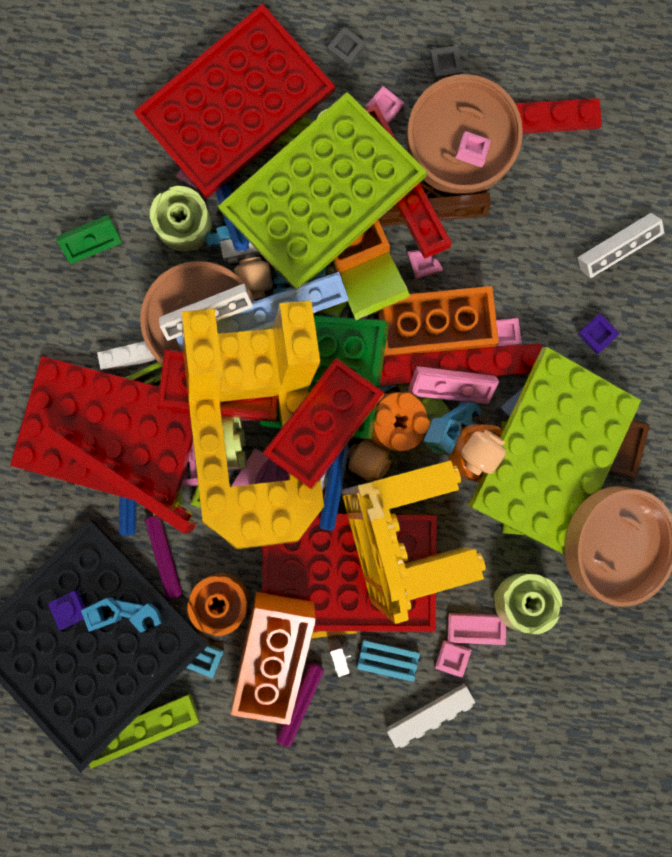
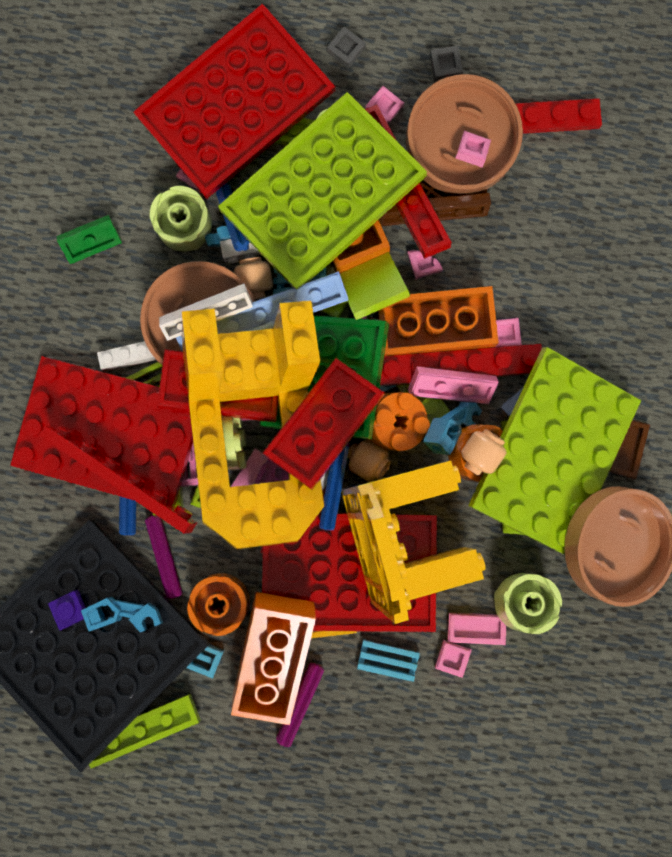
plate [328,634,352,677] -> none
white piece [386,684,475,748] -> none
white piece [577,213,664,278] -> none
dark purple plate [577,313,620,355] -> none

